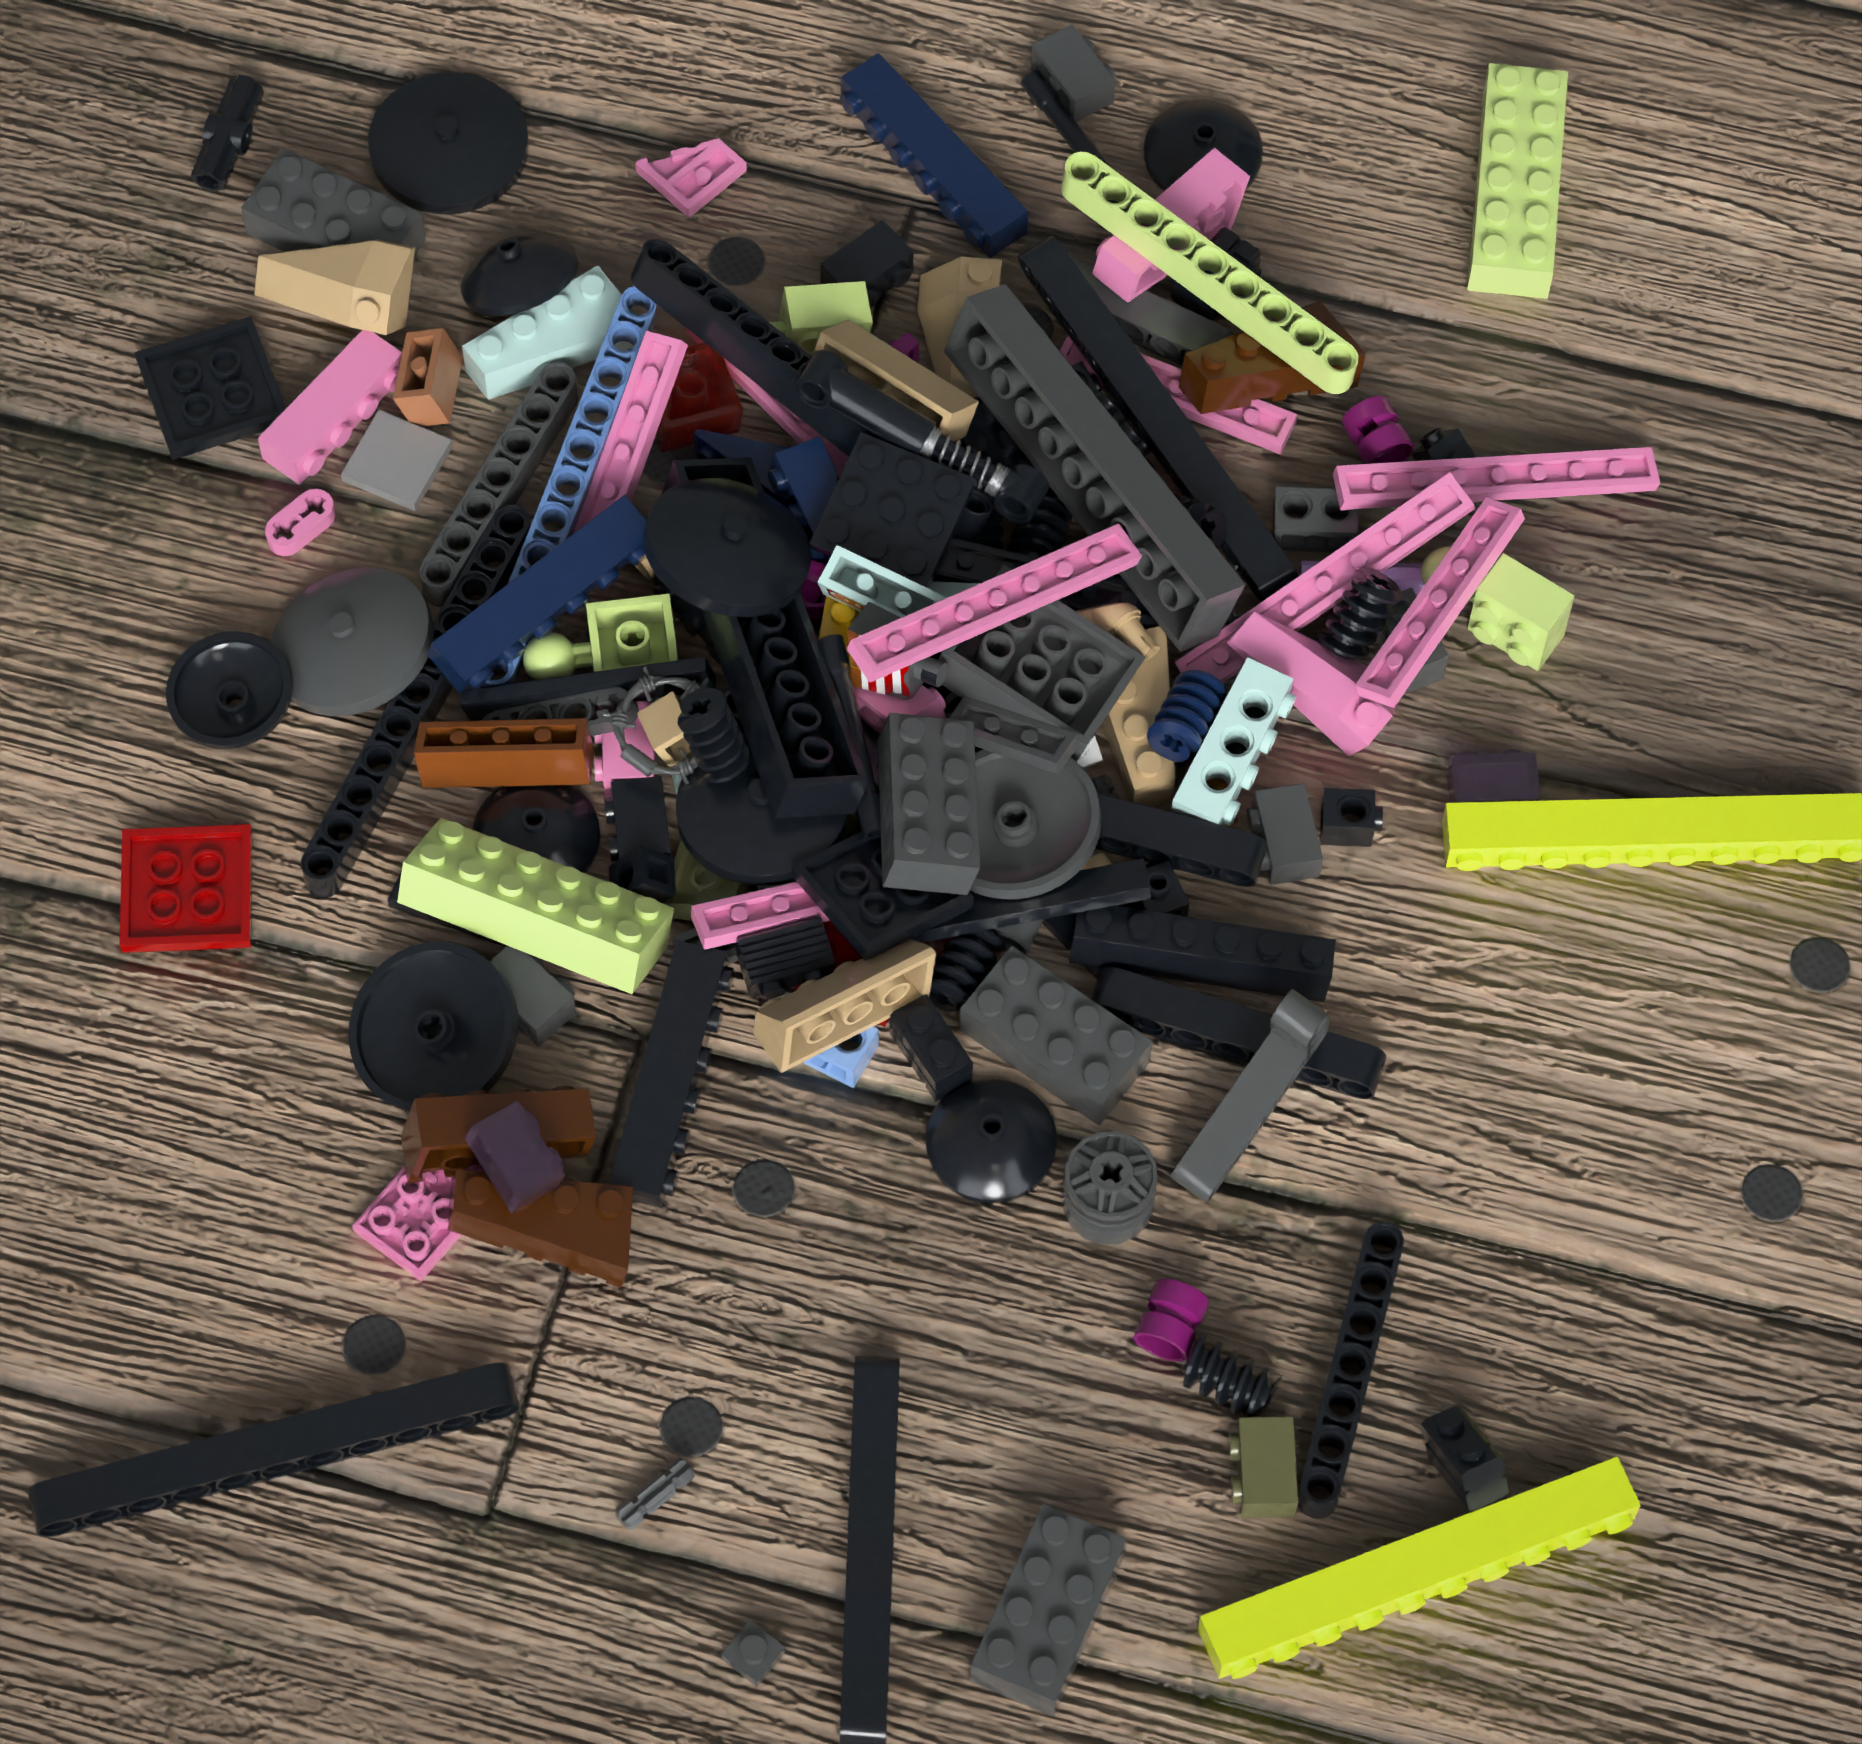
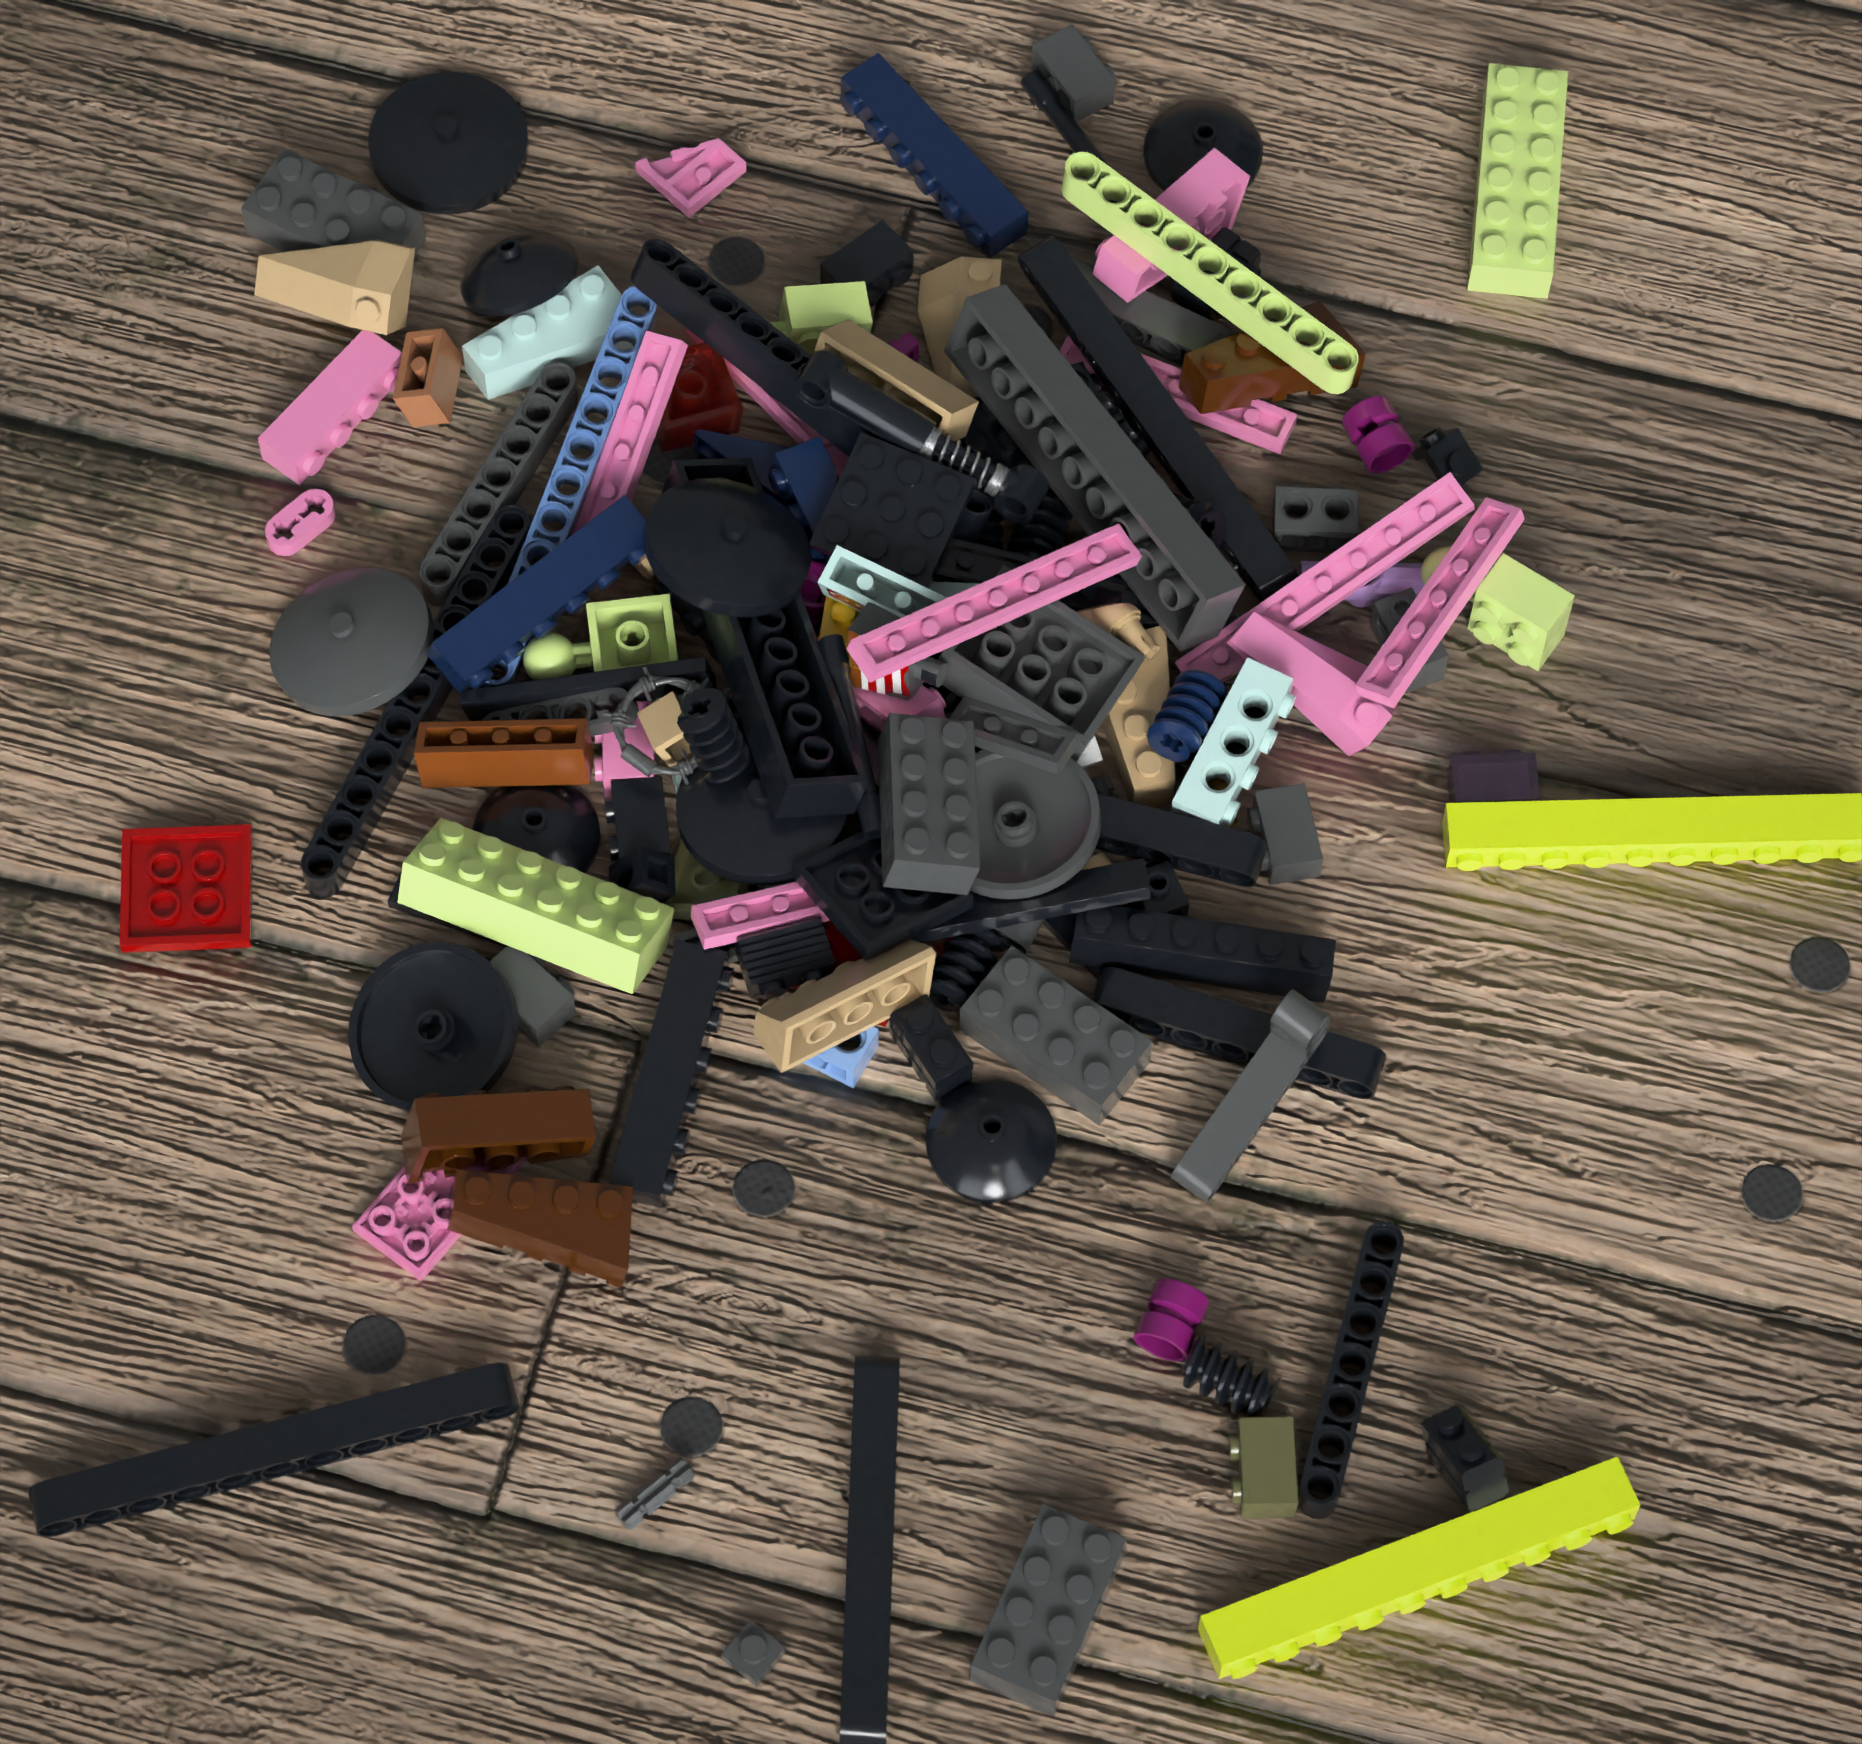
black plate [134,316,286,460] -> none
black dish [166,631,293,749] -> none
black piece [191,75,264,193] -> none
light grey tile [341,410,453,511] -> none
clear purple brick [464,1100,565,1213] -> none
dark grey wheel [1062,1131,1157,1245] -> none
black piece [1317,566,1403,660] -> none
black brick [1320,788,1383,847] -> none
bright pink plate [1333,447,1660,510] -> none

